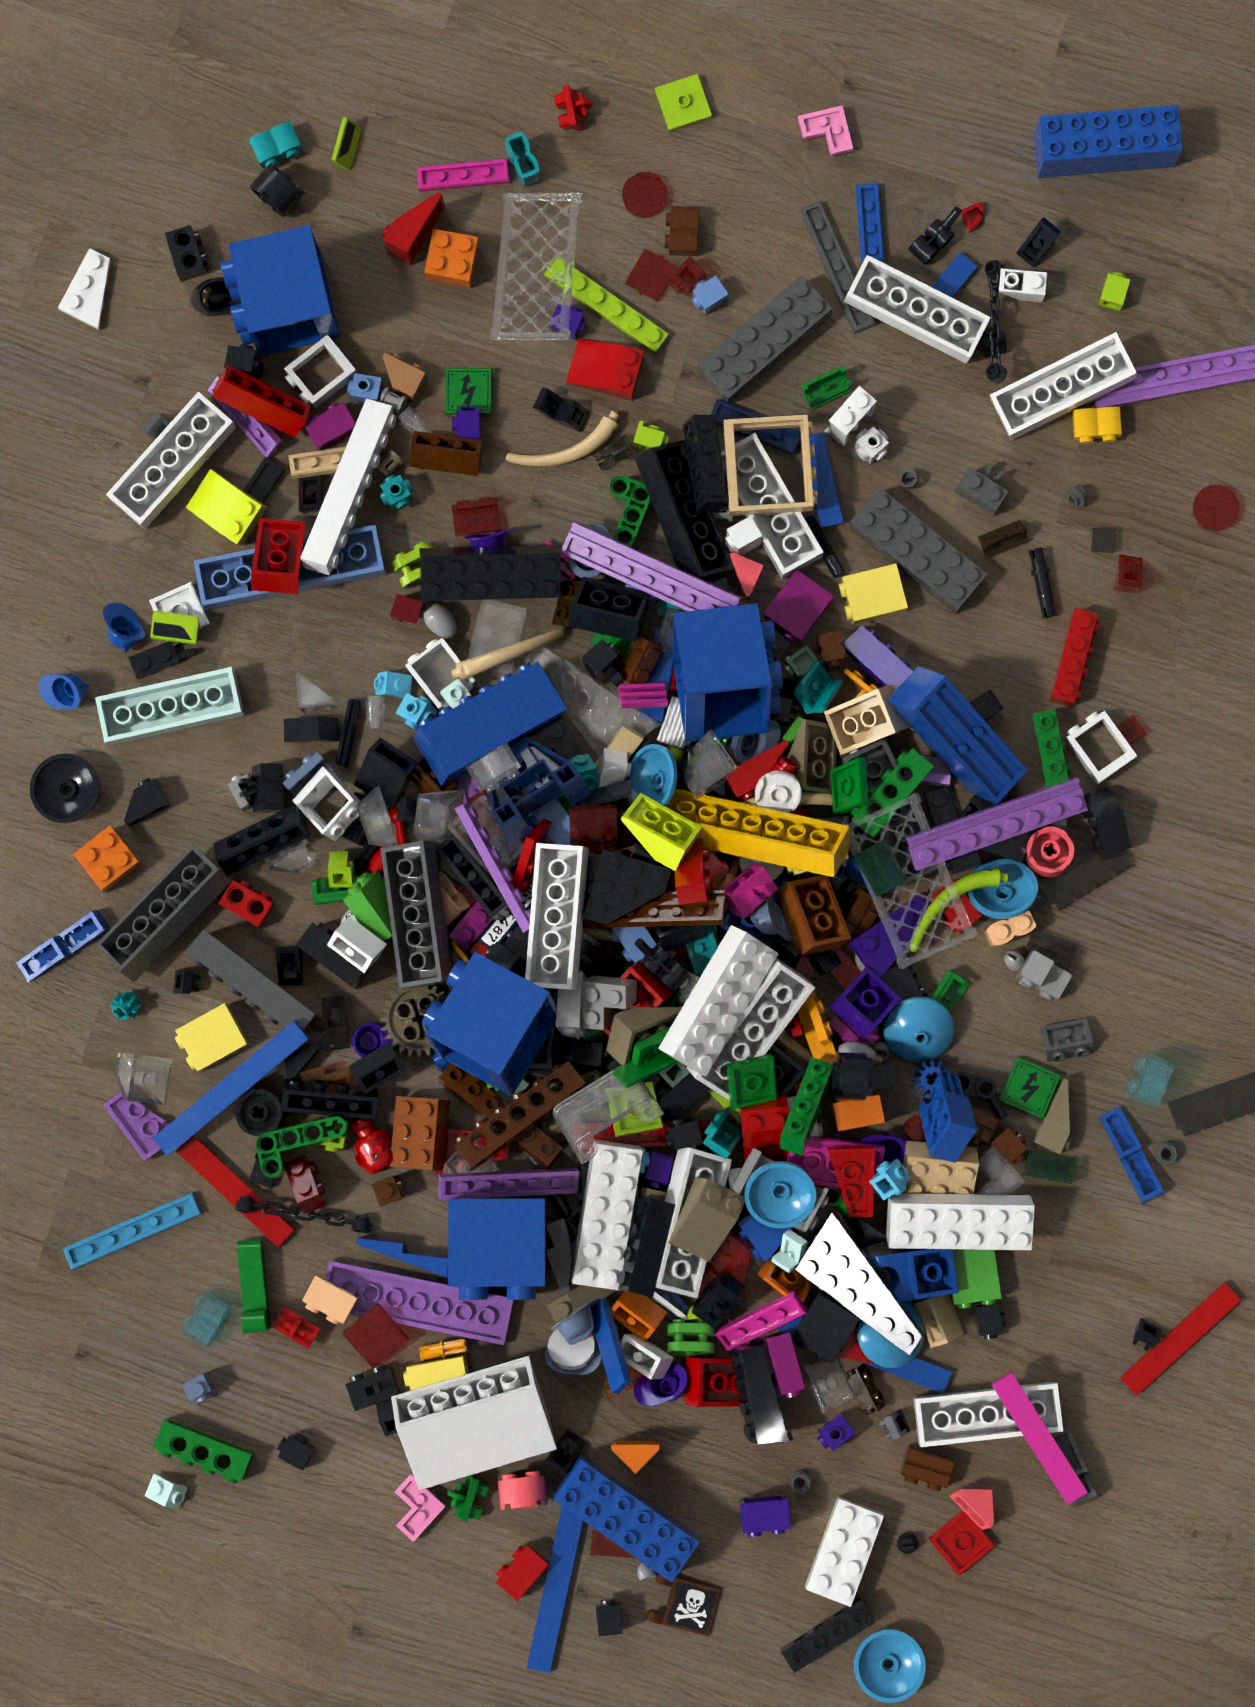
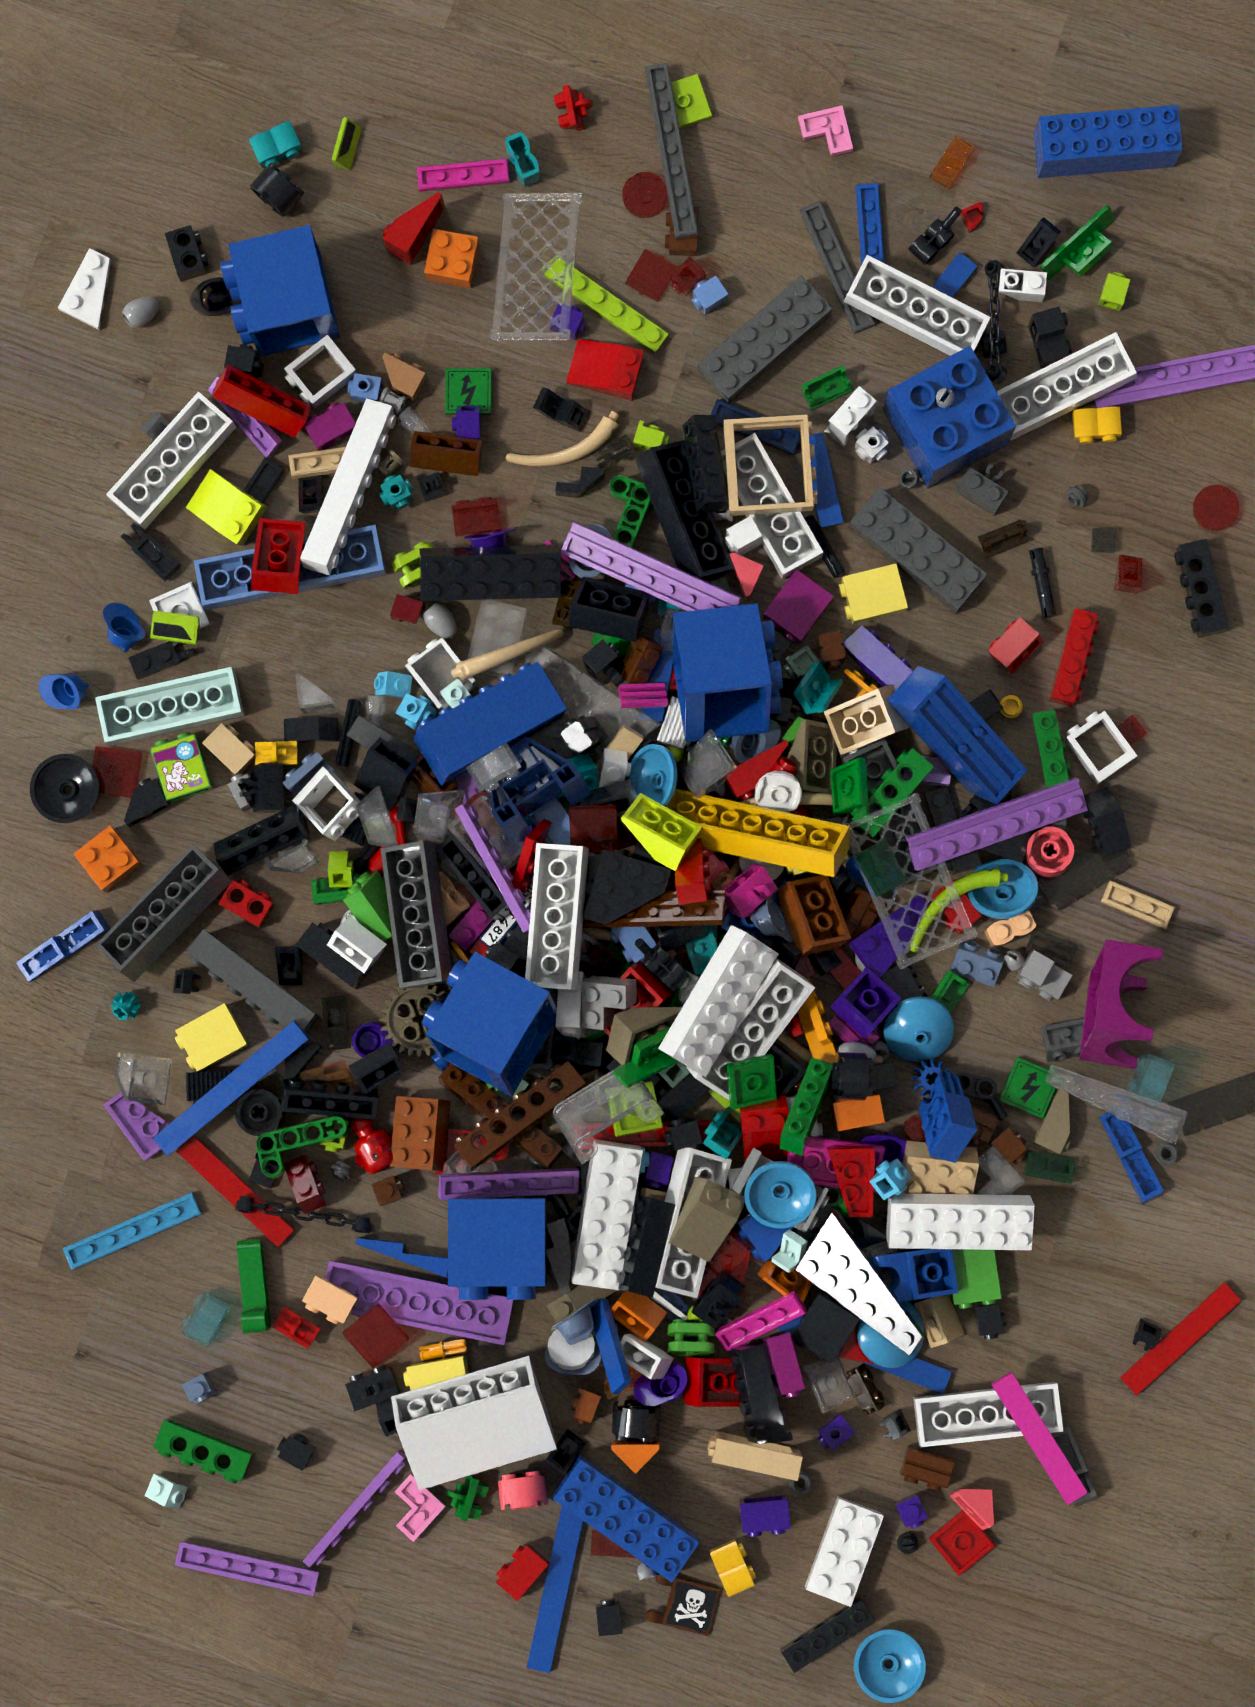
none -> clear red tile [92,746,142,798]
none -> black hinge [120,523,181,582]
none -> light grey animal [122,296,159,328]
none -> brick [150,732,214,803]
none -> medium lavender plate [175,1541,320,1596]
none -> black brick [186,1070,234,1104]
none -> tan brick [202,723,255,775]
none -> yellow hips [255,741,298,765]
none -> medium lavender plate [302,1451,406,1568]
none -> dark grey plate [330,1161,353,1181]
none -> dark grey slope [347,715,421,760]
none -> black tile [418,472,447,502]
none -> black slope [555,466,605,498]
none -> black brick [561,715,608,755]
none -> dark orange brick [571,1387,601,1425]
none -> black brick [612,1400,660,1443]
none -> dark grey tile [645,63,698,240]
none -> tan window [707,1431,803,1481]
none -> yellow brick [709,1539,756,1597]
none -> blue piece [883,346,1016,489]
none -> dark purple brick [894,1493,928,1529]
none -> clear orange slope [929,136,975,189]
none -> light grey hinge [935,388,955,408]
none -> sand blue bracket [950,939,1005,987]
none -> brick [987,617,1044,675]
none -> yellow plate [1000,695,1023,719]
none -> black brick [1028,306,1072,369]
none -> green bracket [1041,205,1114,280]
none -> clear wing [1046,1065,1188,1145]
none -> magenta piece [1079,939,1163,1069]
none -> tan tile [1101,880,1175,929]
none -> black brick [1174,539,1229,638]

